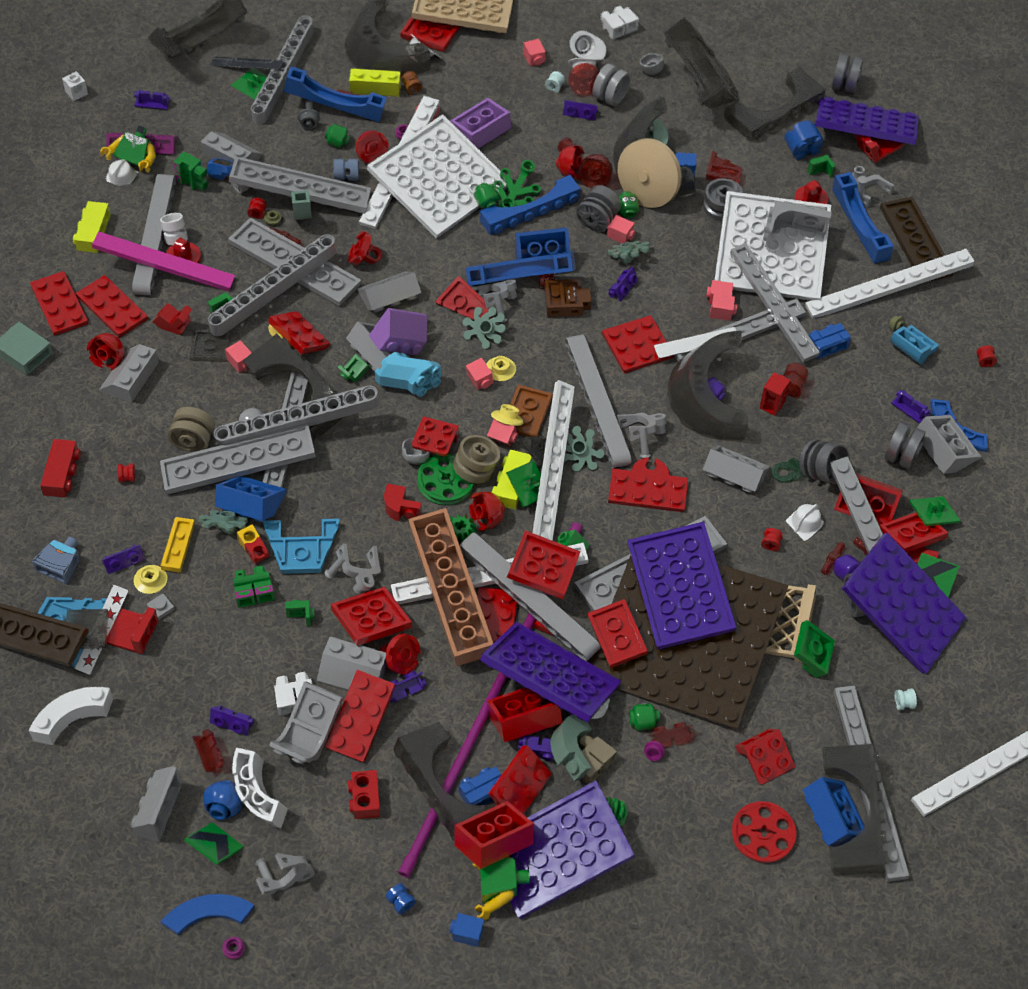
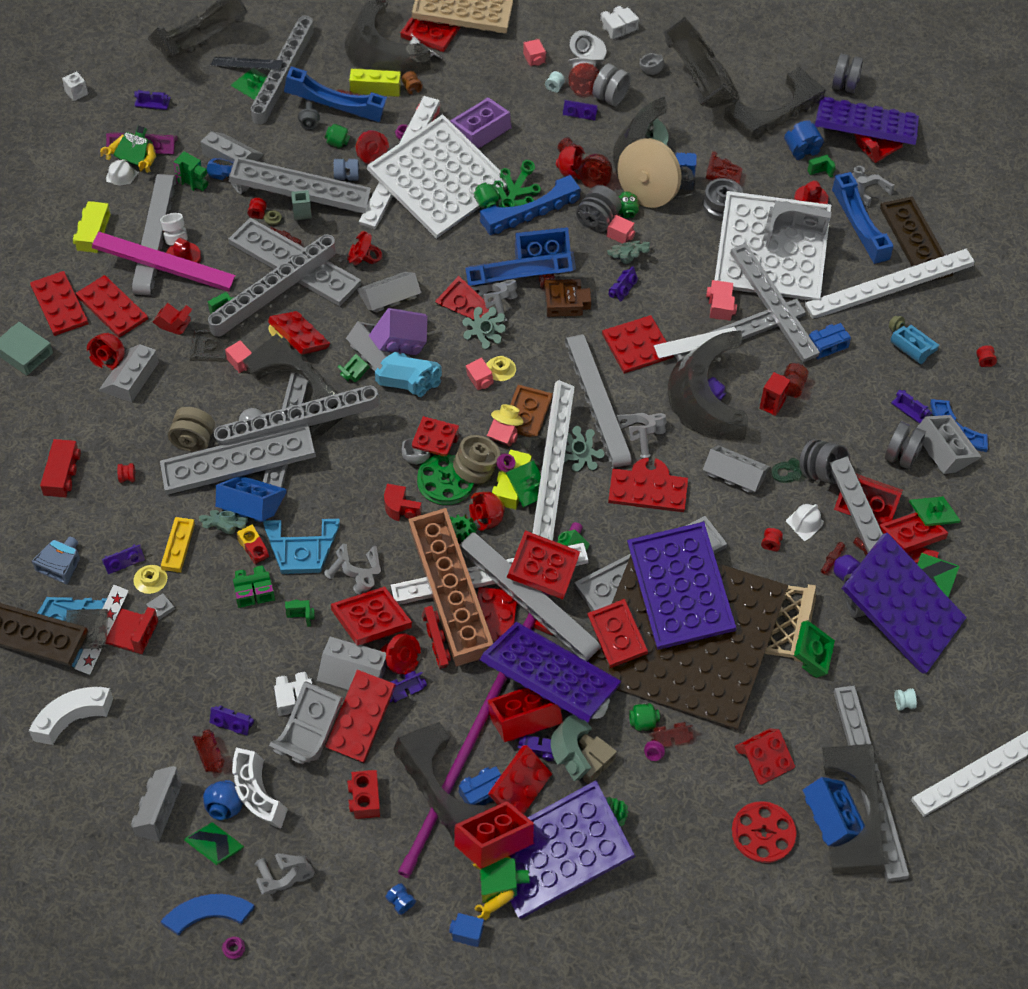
none -> red wing [422,606,451,669]
none -> magenta plate [497,453,515,473]

